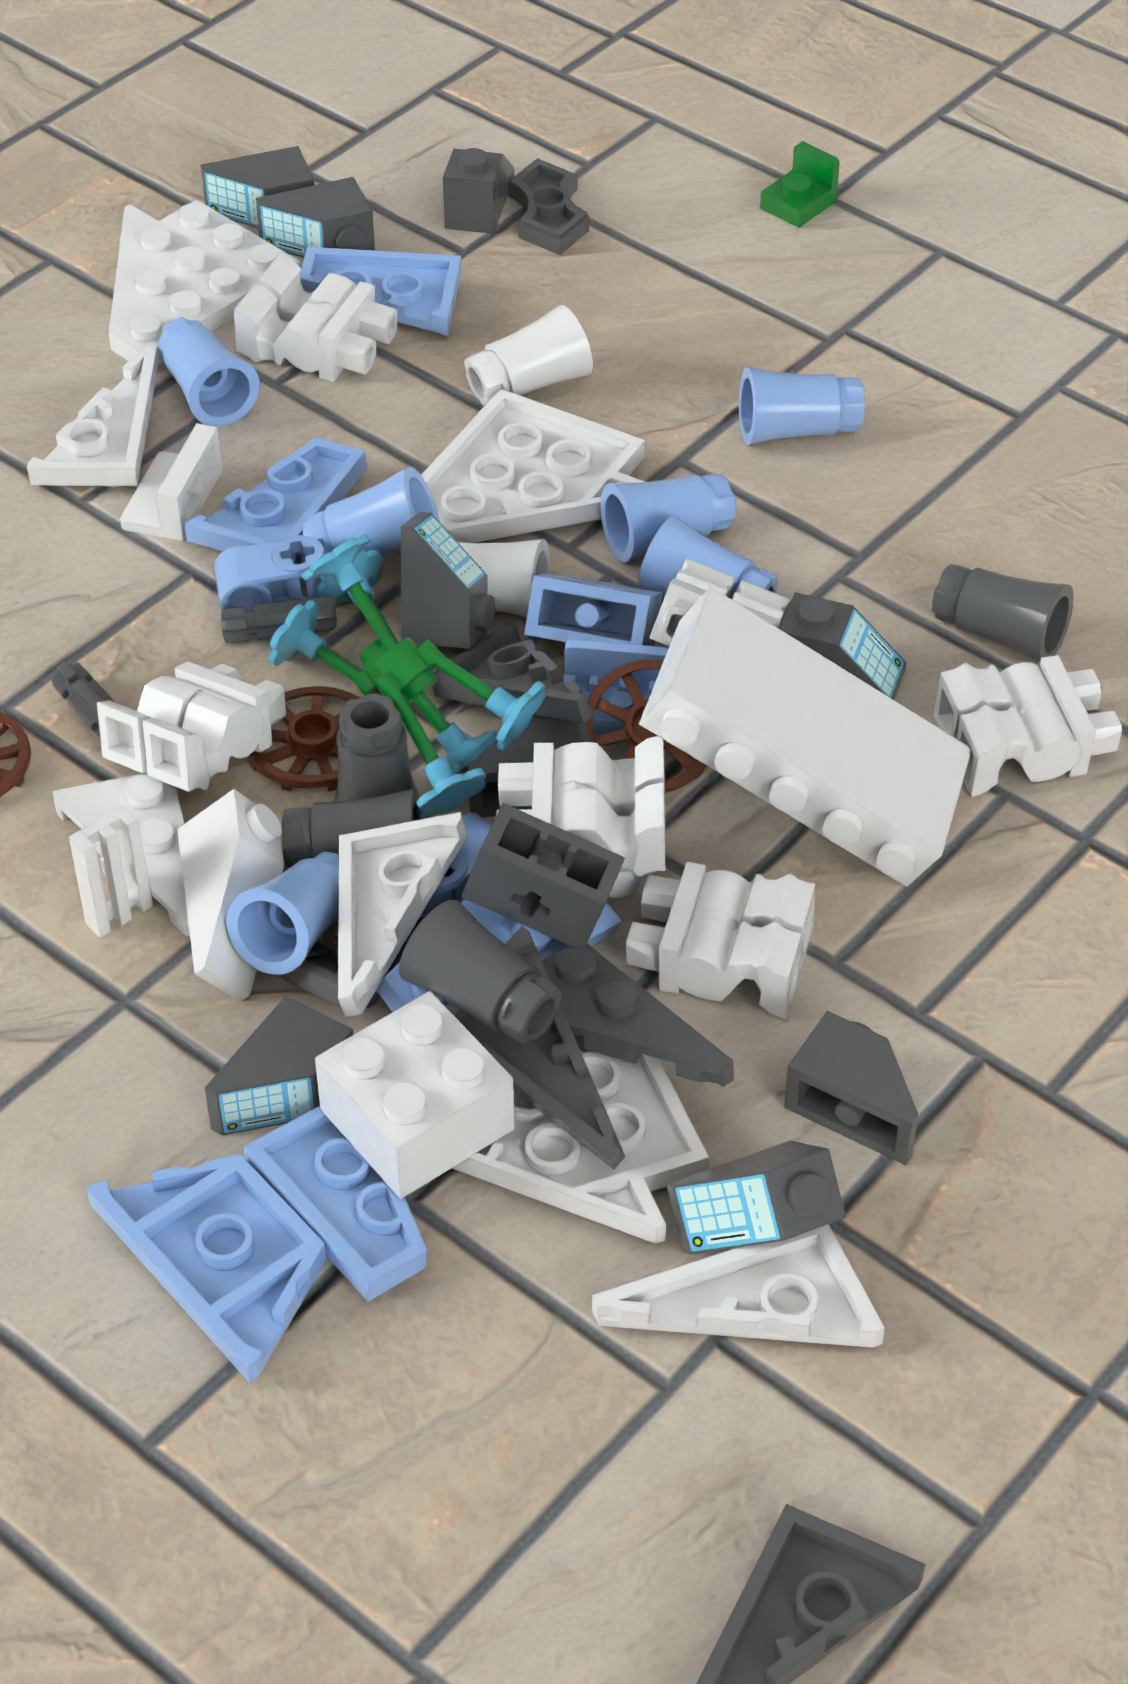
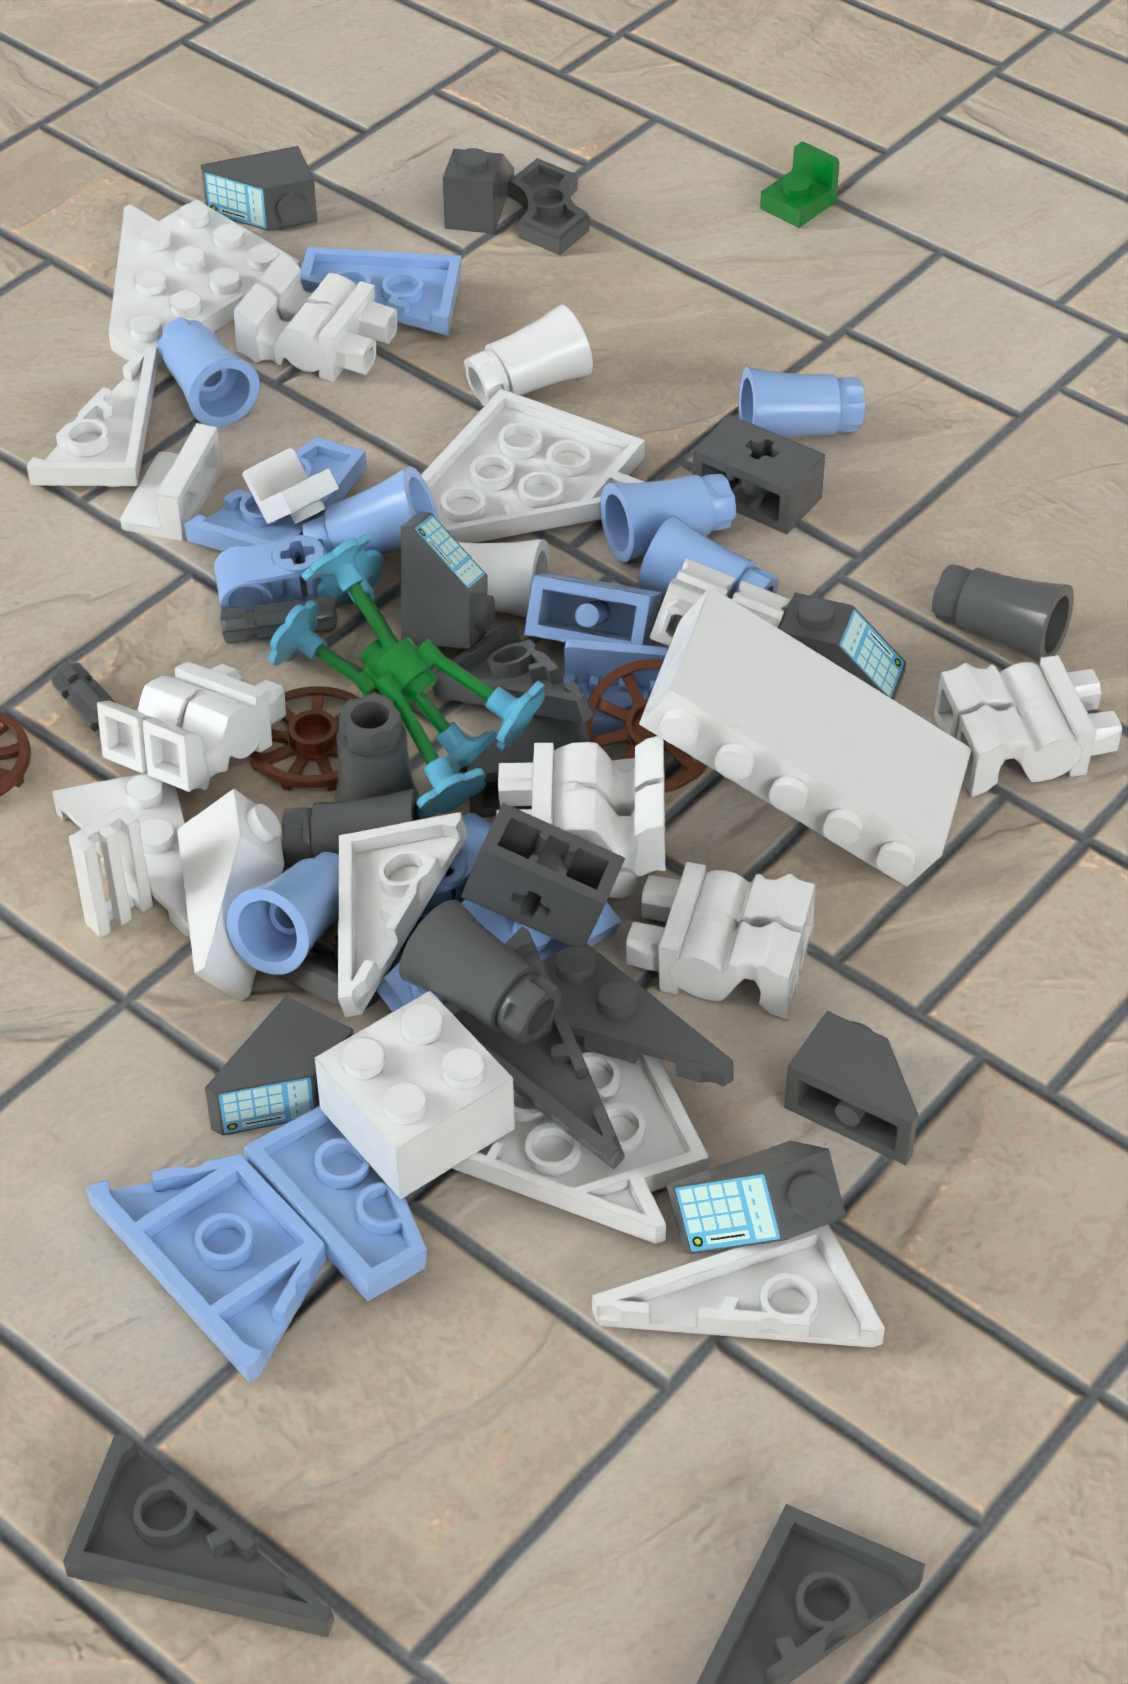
dark grey slope [256,177,375,258] -> none
none -> dark grey wing [63,1432,334,1637]
none -> white bracket [243,448,339,524]
none -> dark grey brick [692,414,825,534]

